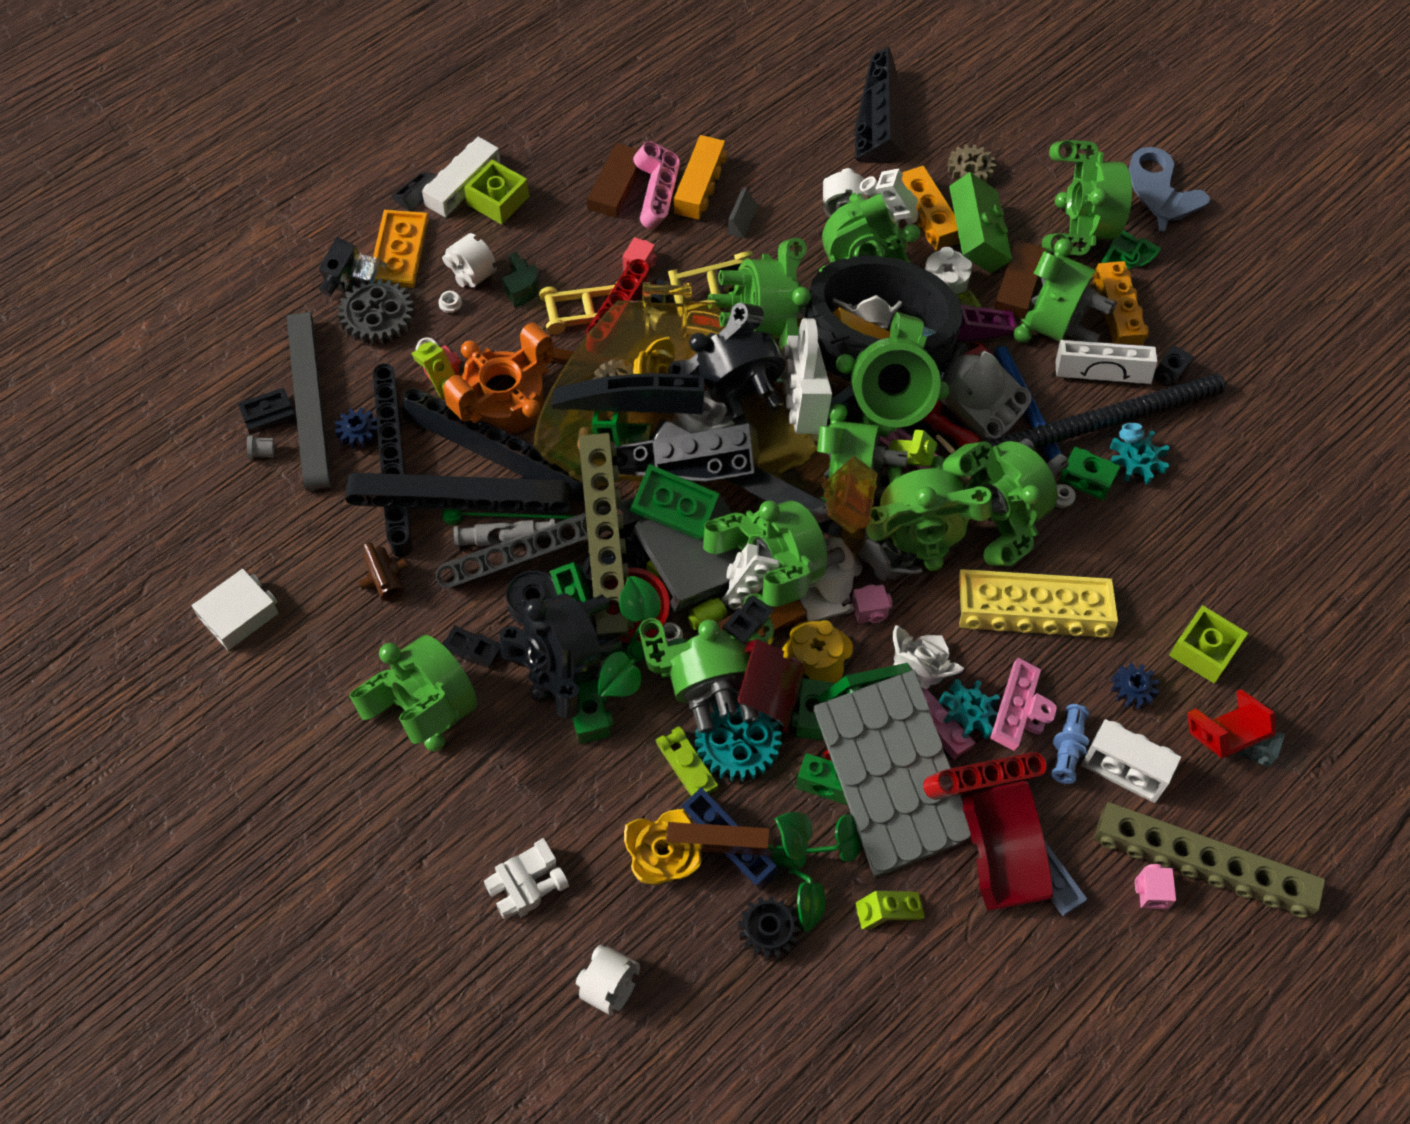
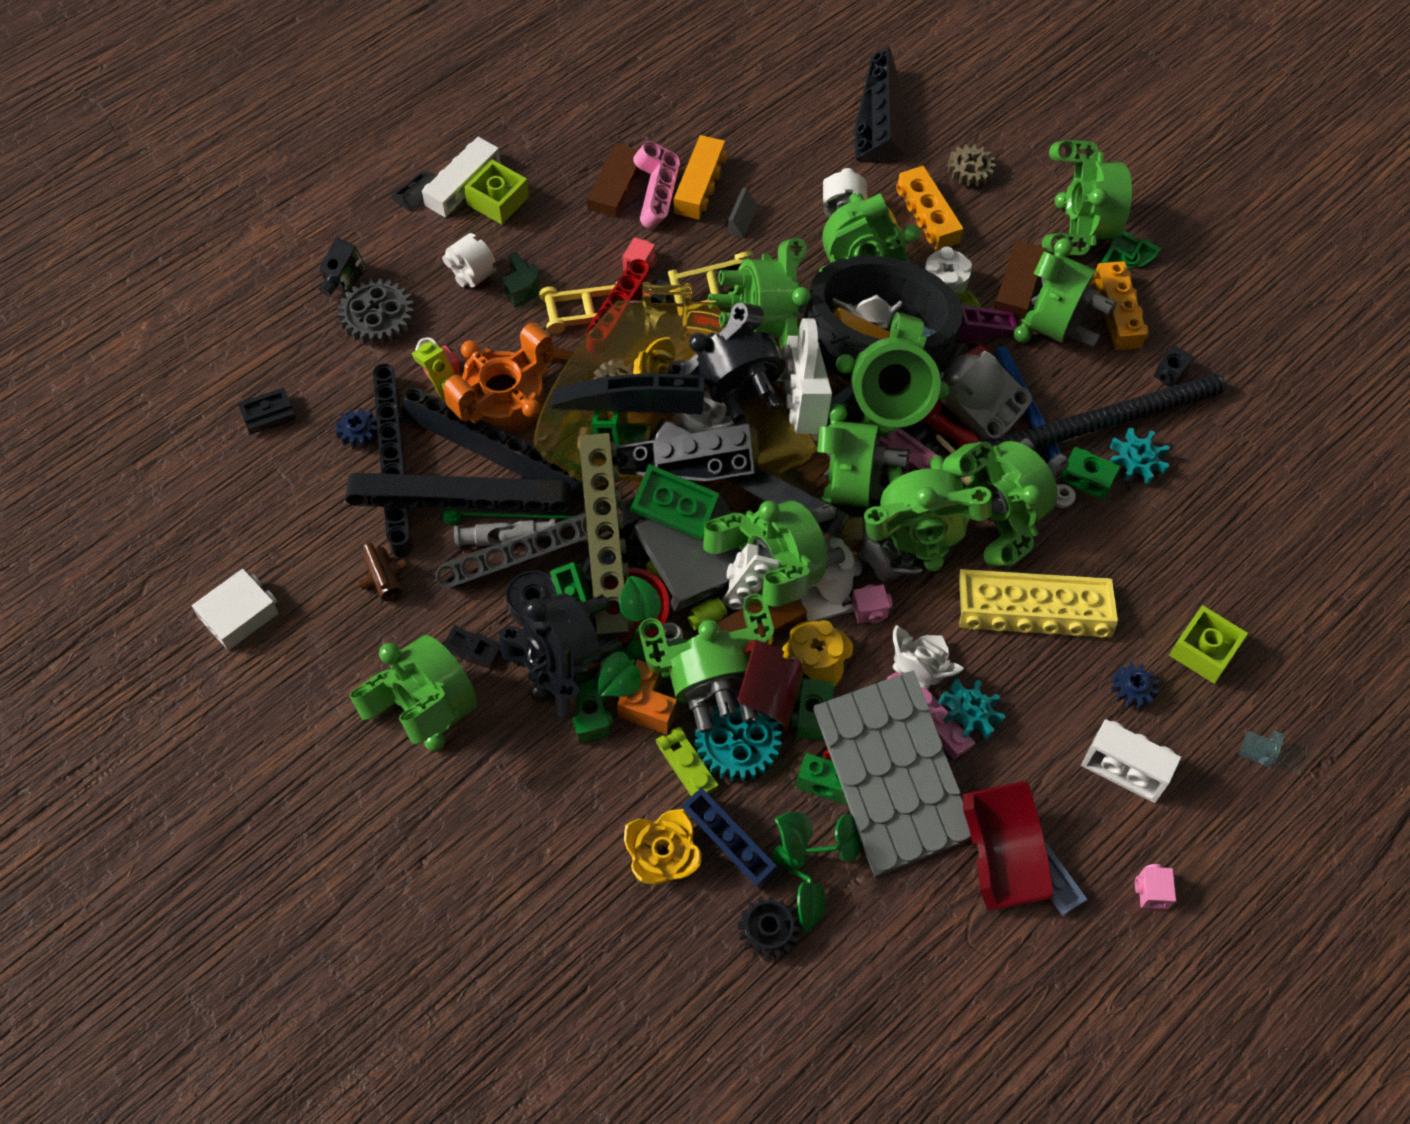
light grey bush [247,435,274,460] -> none
dark grey beam [287,312,332,492] -> none
clear light blue panel [350,254,387,282] -> none
light orange tile [368,210,429,288] -> none
white plate [439,291,462,313] -> none
white hips [484,838,569,919] -> none
white brick [576,945,640,1016] -> none
reddish brown piece [666,822,774,856] -> none
black slope [722,594,774,644] -> none
green plate [818,663,911,703] -> none
clear orange wedge [821,455,878,534] -> none
lime bracket [856,891,925,930] -> none
white hips [860,169,919,224] -> none
lime bracket [889,430,937,466] -> none
red beam [923,752,1047,800] -> none
bright green brick [949,172,1012,274] -> none
bright pink plate [990,658,1057,751] -> none
medium blue piece [1052,704,1090,784] -> none
white brick [1055,340,1157,384] -> none
olive brick [1093,802,1325,918] -> none
medium azure plate [1119,423,1144,443] -> none
sand blue animal [1129,147,1210,232] -> none
red panel [1187,689,1277,758] -> none
none -> orange brick [617,659,677,735]

